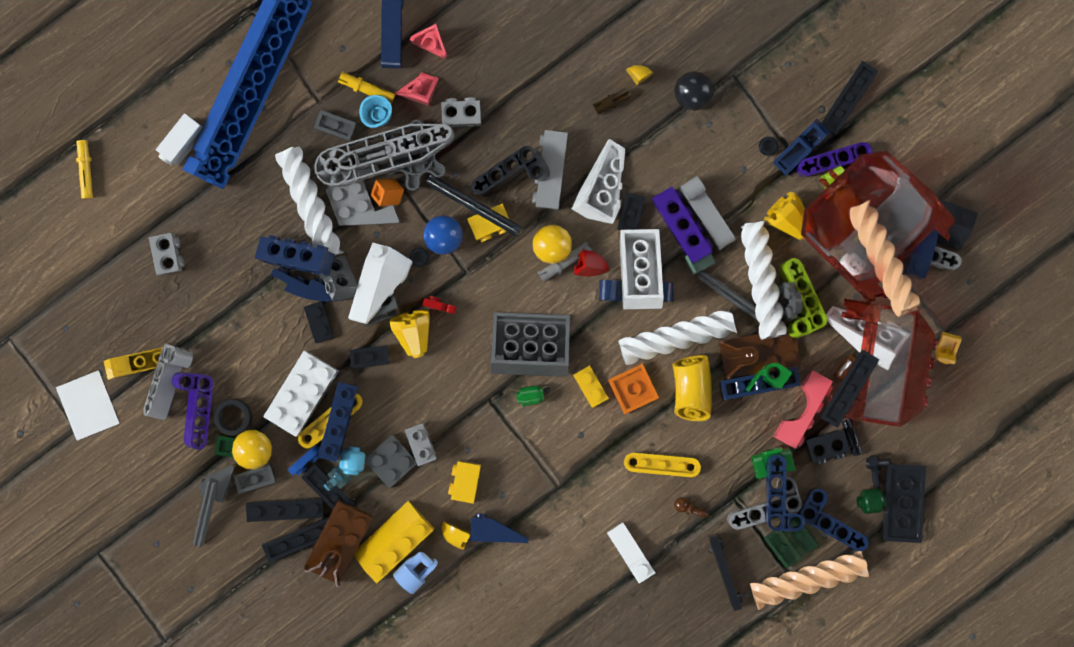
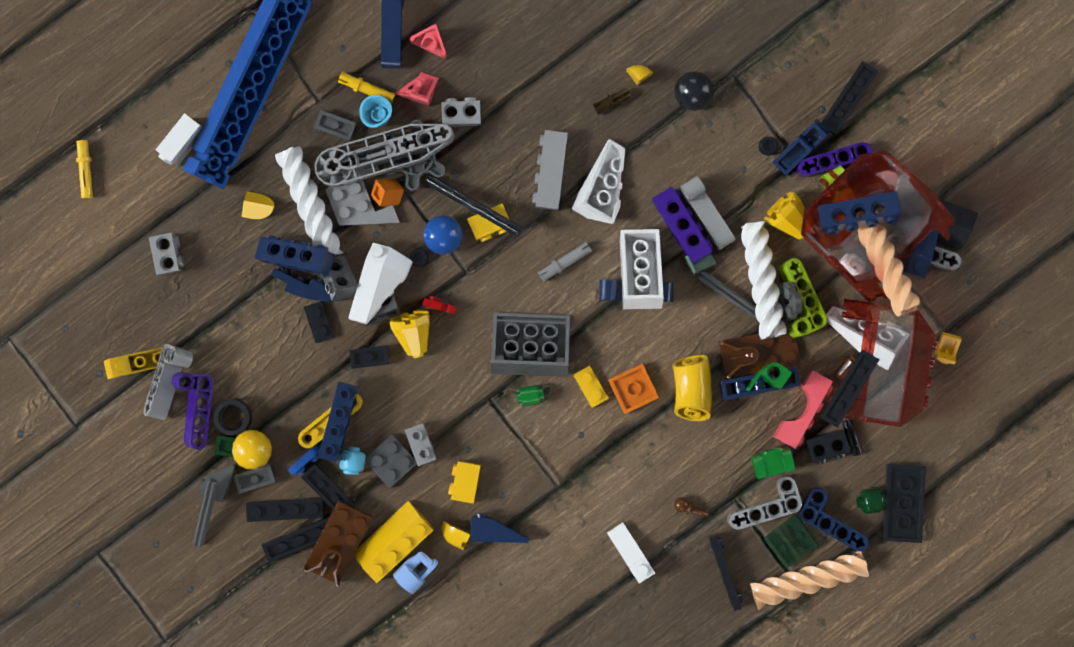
white sticker [56,371,119,440] -> none
white brick [263,351,339,437] -> none
clear light blue plate [323,465,352,491] -> none
black beam [471,146,550,197] -> none
yellow piece [533,224,572,264] -> none
red brick [574,250,610,277] -> none
black plate [617,192,645,231] -> none
white piece [618,309,737,365] -> none
yellow plate [624,452,701,477] -> none
dark blue beam [765,454,805,531] -> none
black piece [866,454,891,487] -> none
none -> yellow brick [242,191,274,219]
none -> dark blue brick [818,191,903,235]

